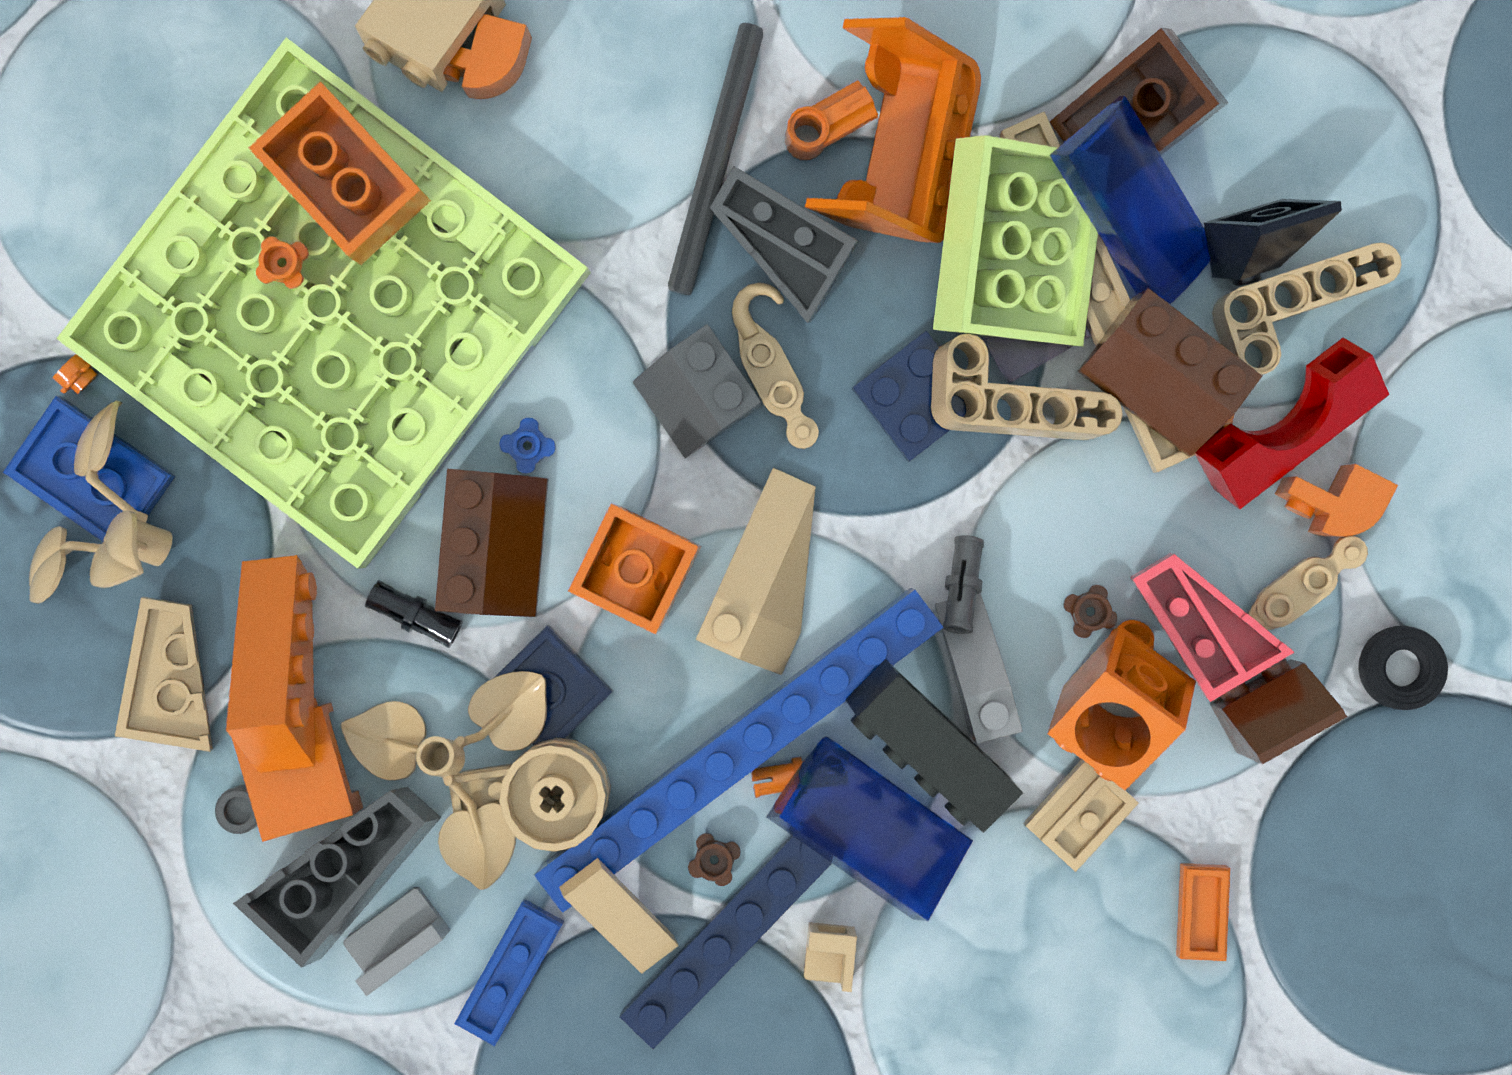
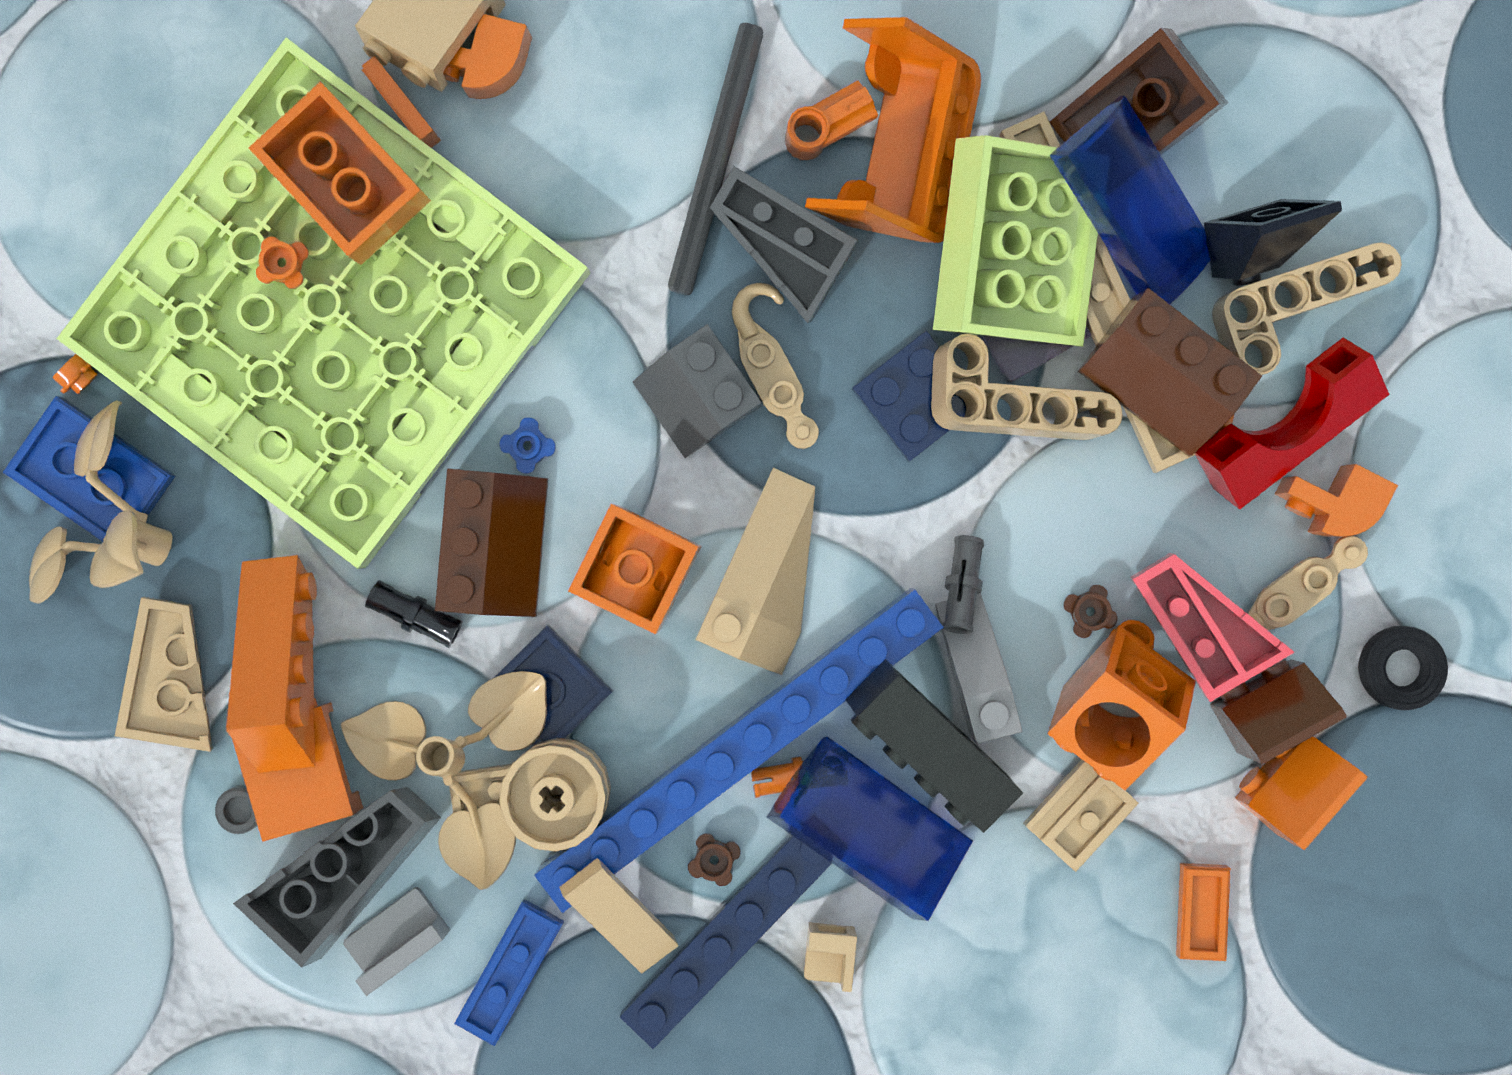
none -> orange tile [362,56,441,148]
none -> orange slope [1235,736,1368,850]

